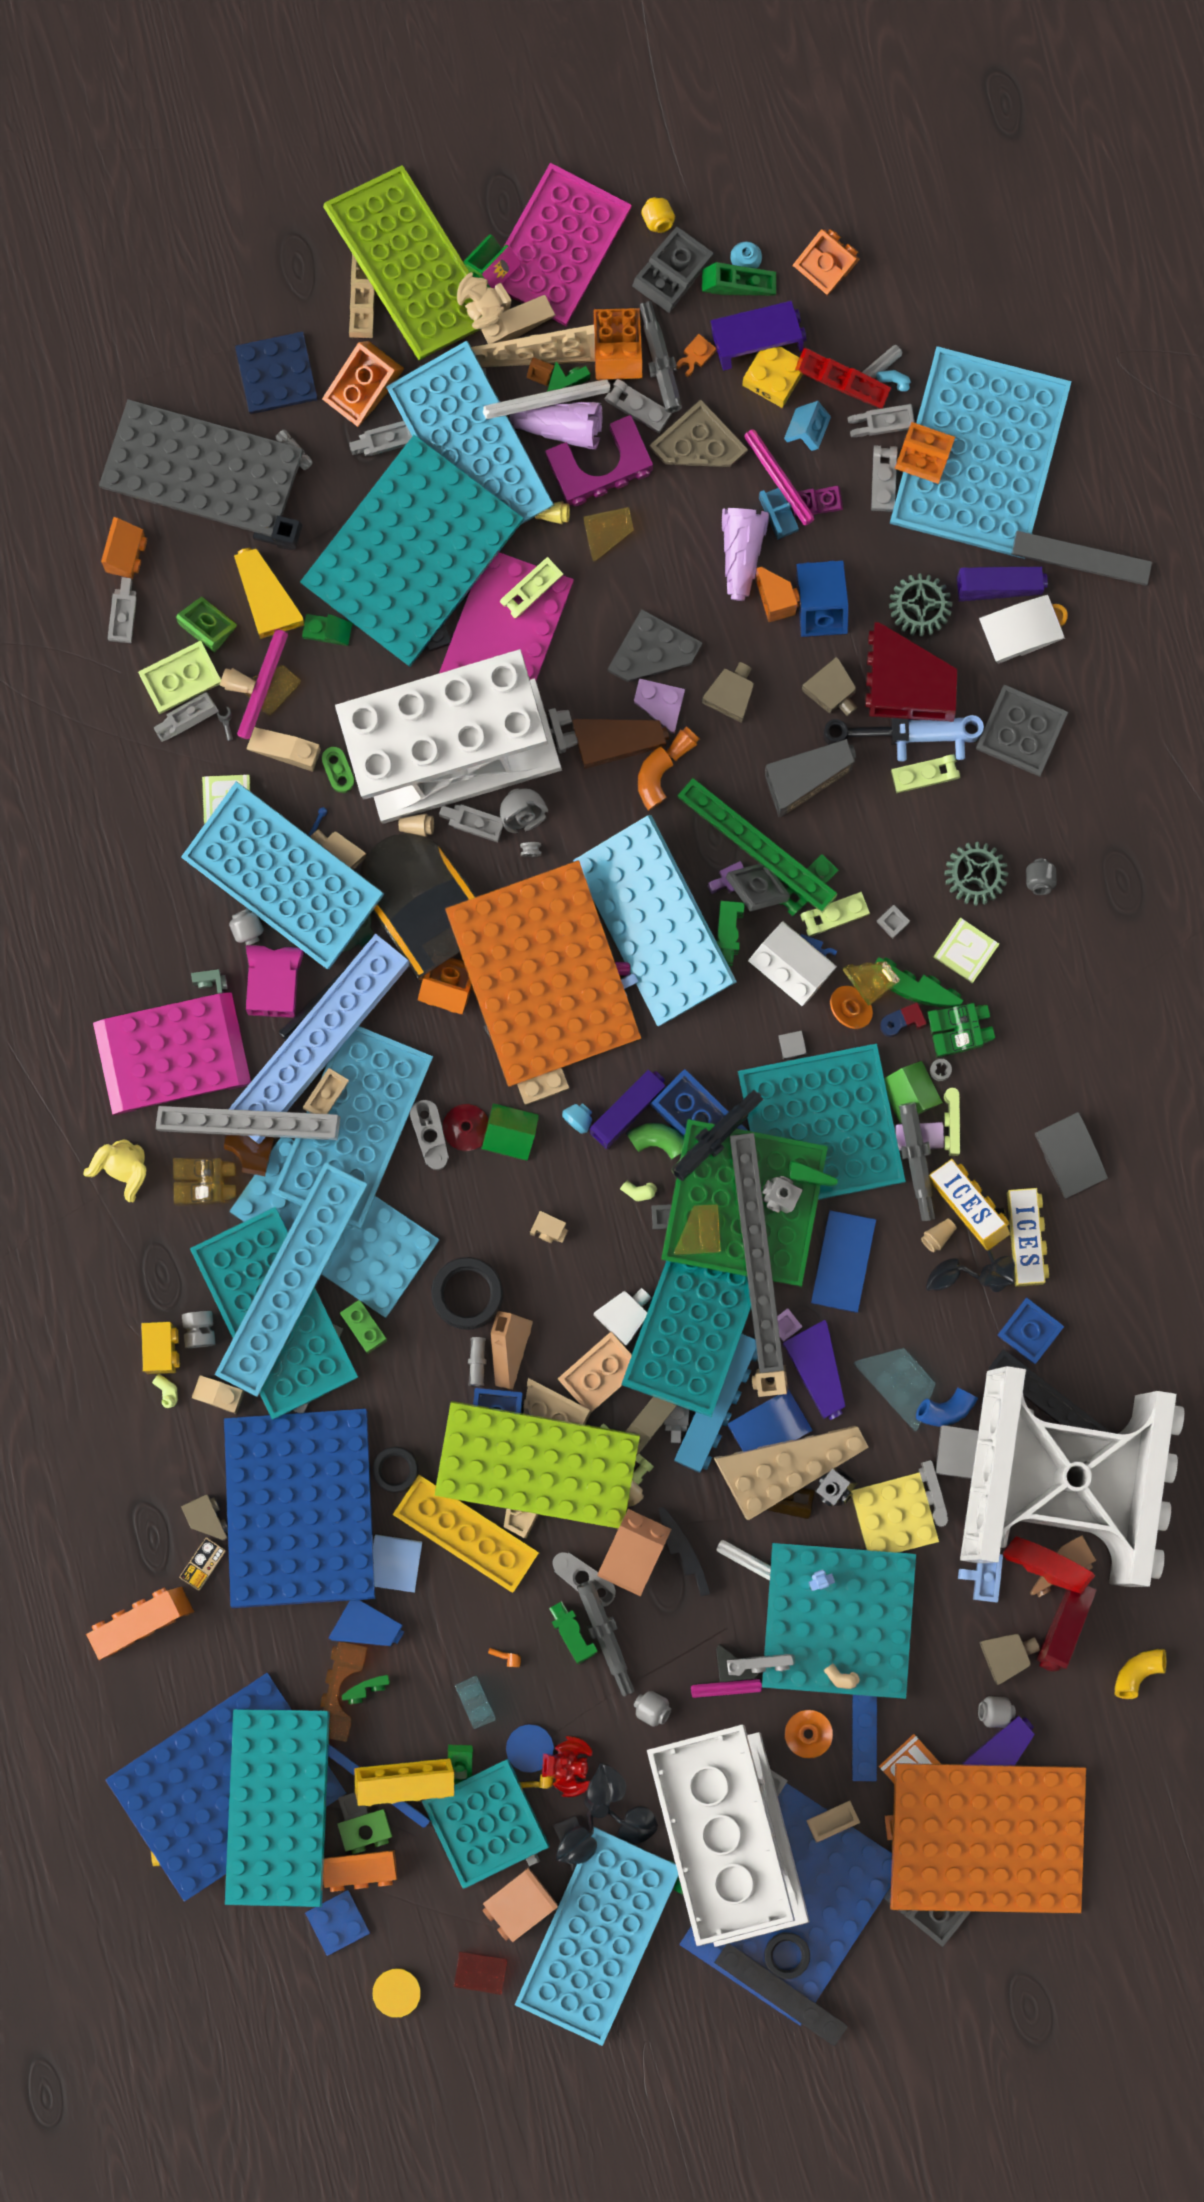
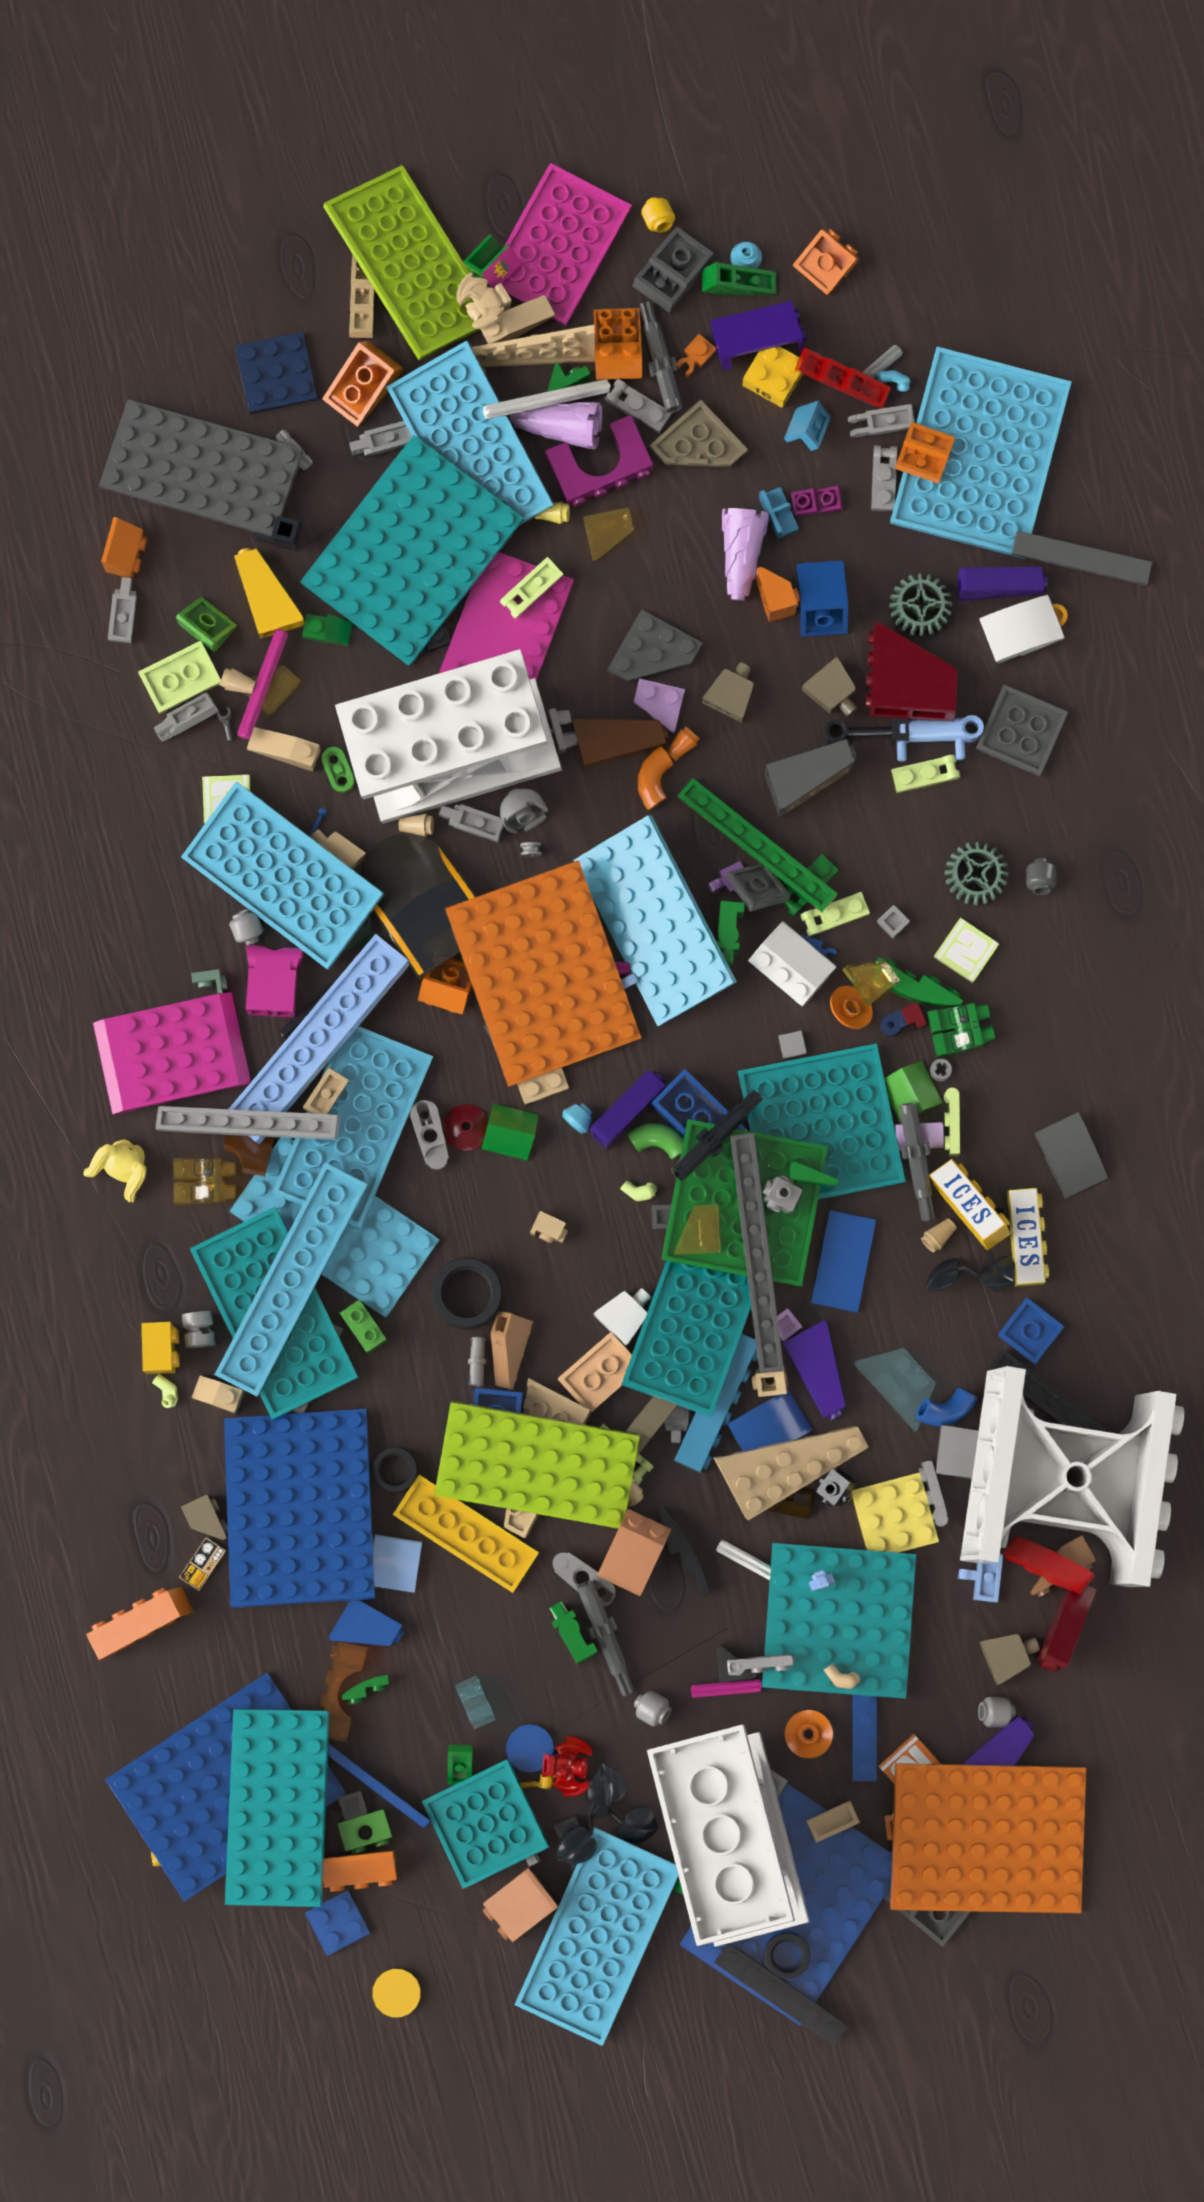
yellow brick [354,1758,454,1806] -> none
clear red plate [454,1951,507,1995] -> none
orange hand [488,1648,521,1667] -> none
dark orange tile [526,357,554,386] -> none
dark pink axle [745,429,814,525] -> none
yellow cylinder [1115,1649,1167,1699] -> none

